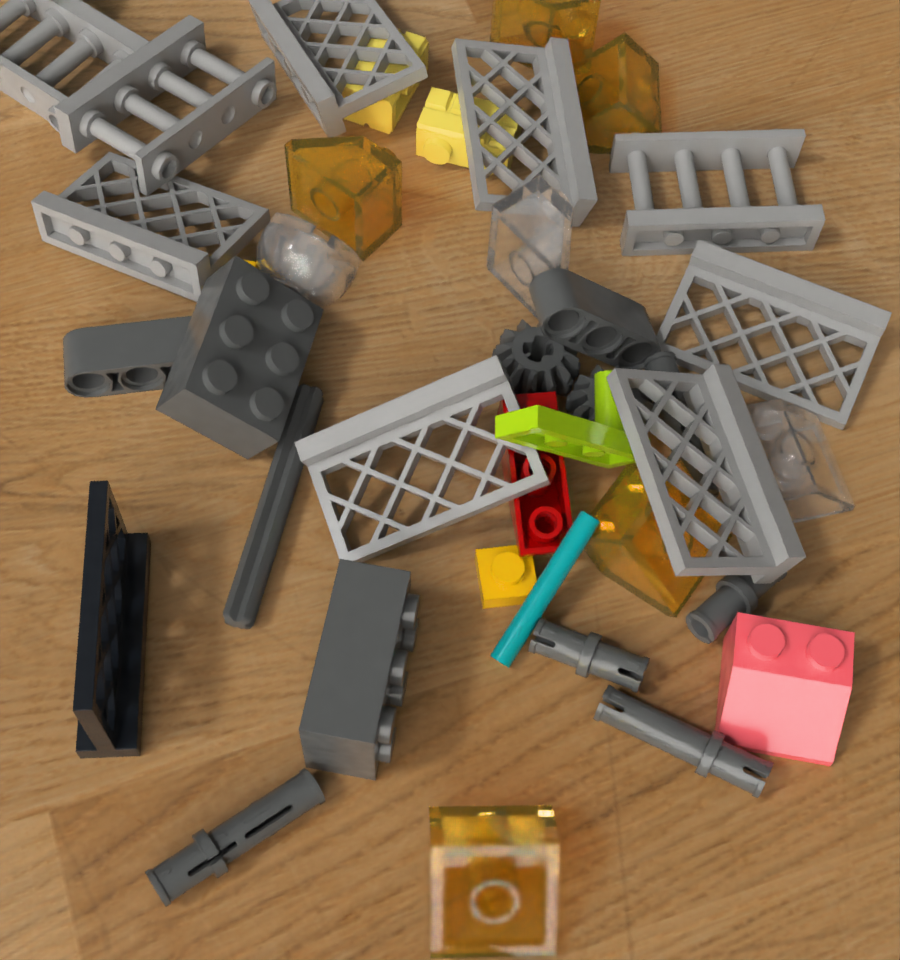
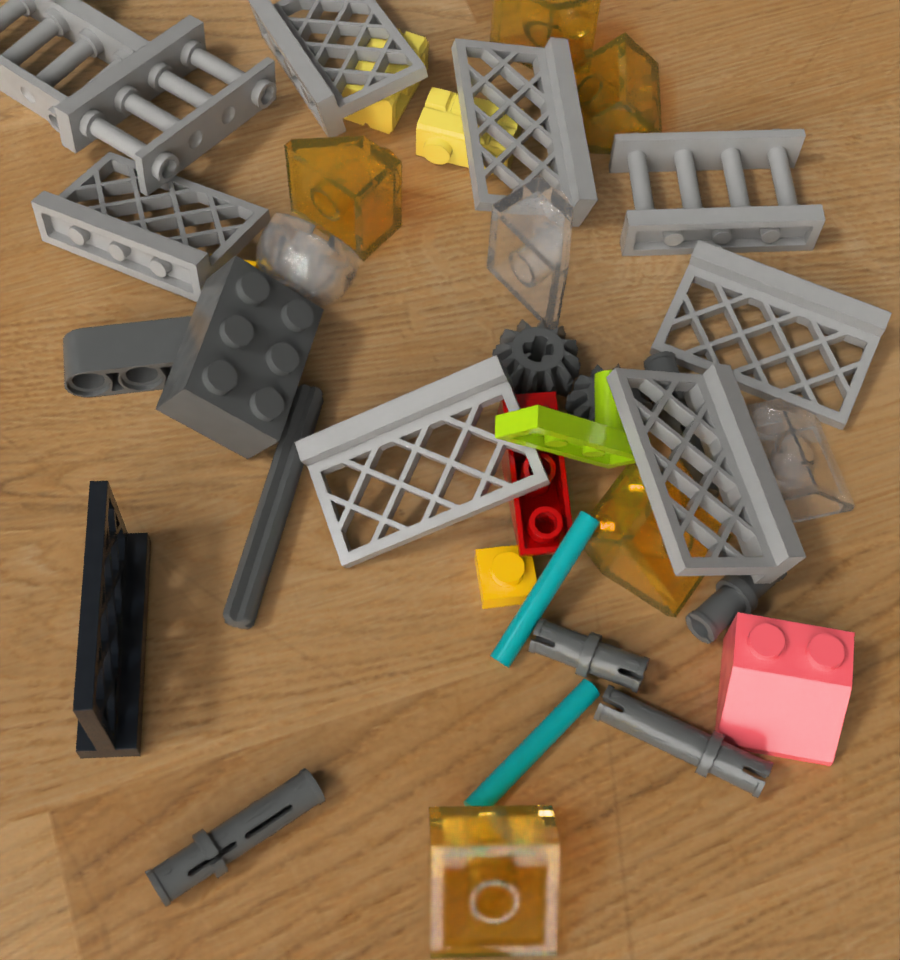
dark grey brick [299,559,420,781] -> none
dark grey beam [529,268,661,370] -> none
none -> teal bar [463,679,600,819]

